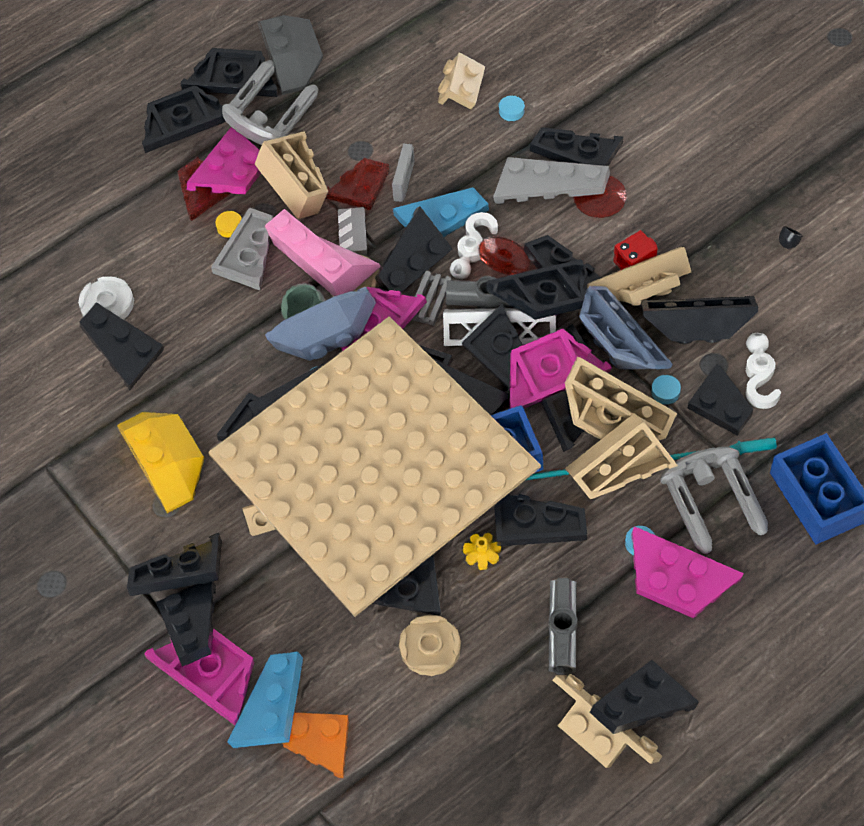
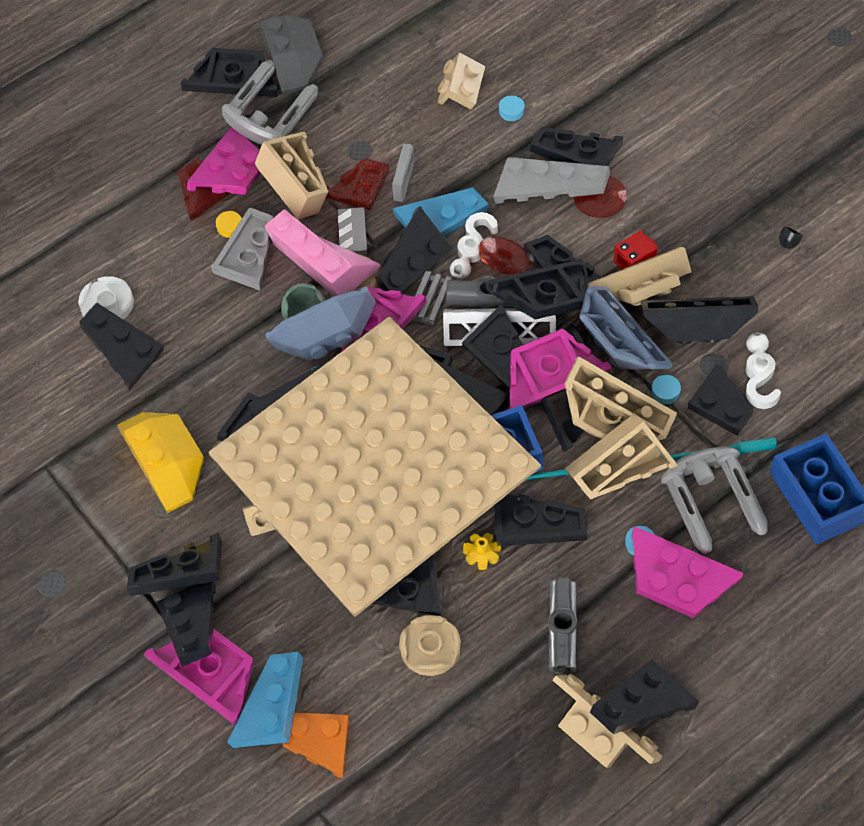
black wing [142,85,226,153] -> none

